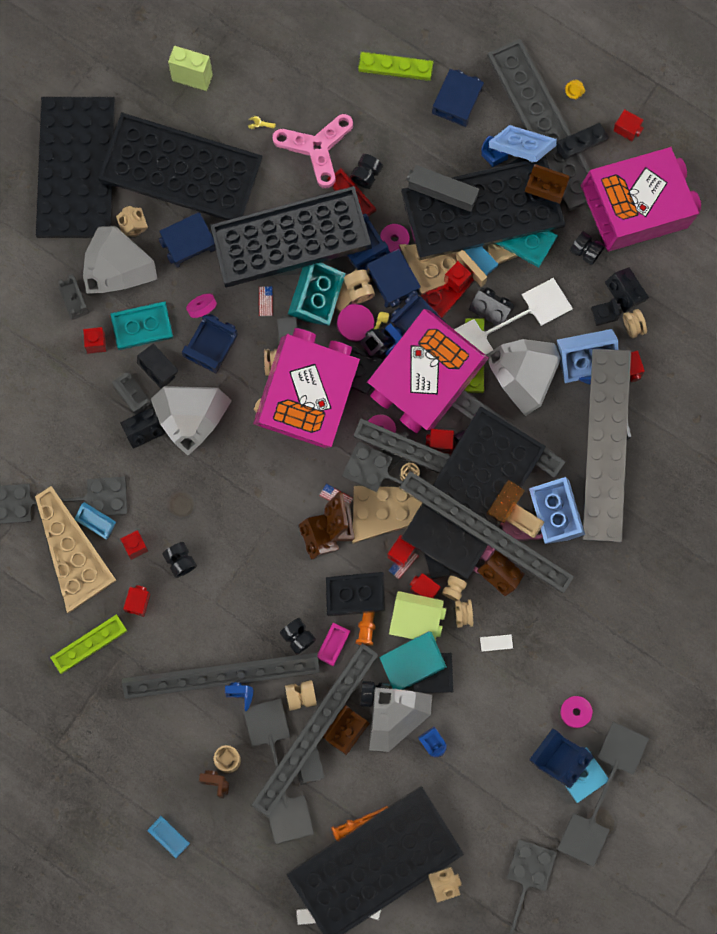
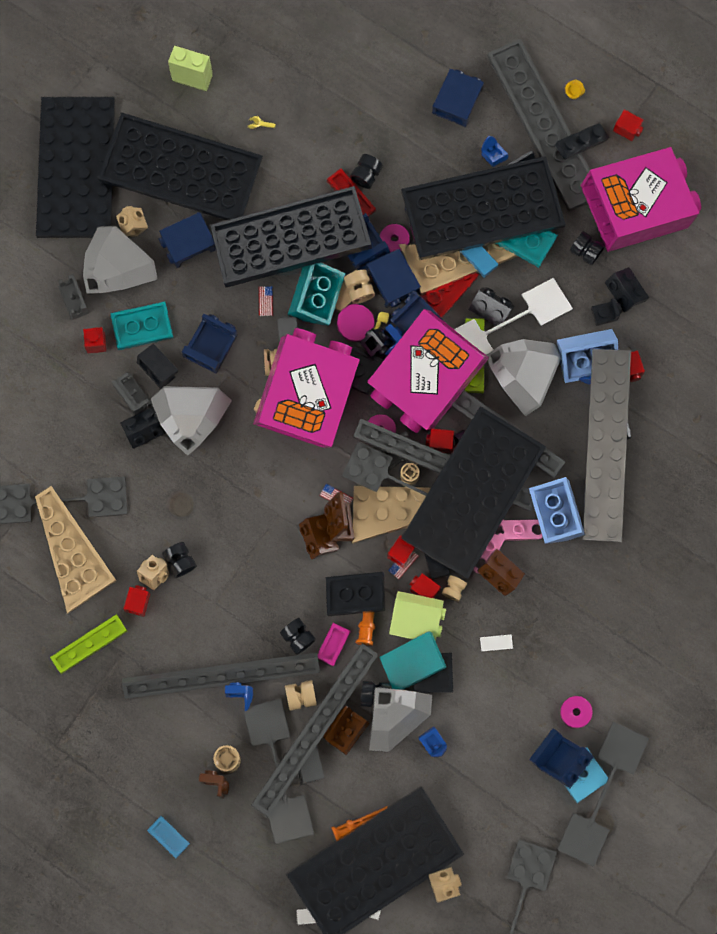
dark azure tile [75,502,116,539] -> none
red brick [120,530,148,560] -> none
dark pink piece [186,294,217,318] -> none
bright pink piece [273,114,353,189] -> none
lime plate [358,52,433,81] -> none
dark grey plate [399,471,574,593] -> none
dark grey brick [406,165,479,212] -> none
red brick [444,261,472,293] -> none
tan wheel [455,600,473,628] -> none
tan tile [457,250,487,287] -> none
clear orange plate [487,480,525,523] -> none
light blue plate [489,125,556,162] -> none
tan tile [504,502,544,538] -> none
reddish brown bracket [525,164,570,204] -> none
tan wheel [623,309,647,339] -> none
none -> tan brick [137,555,169,590]

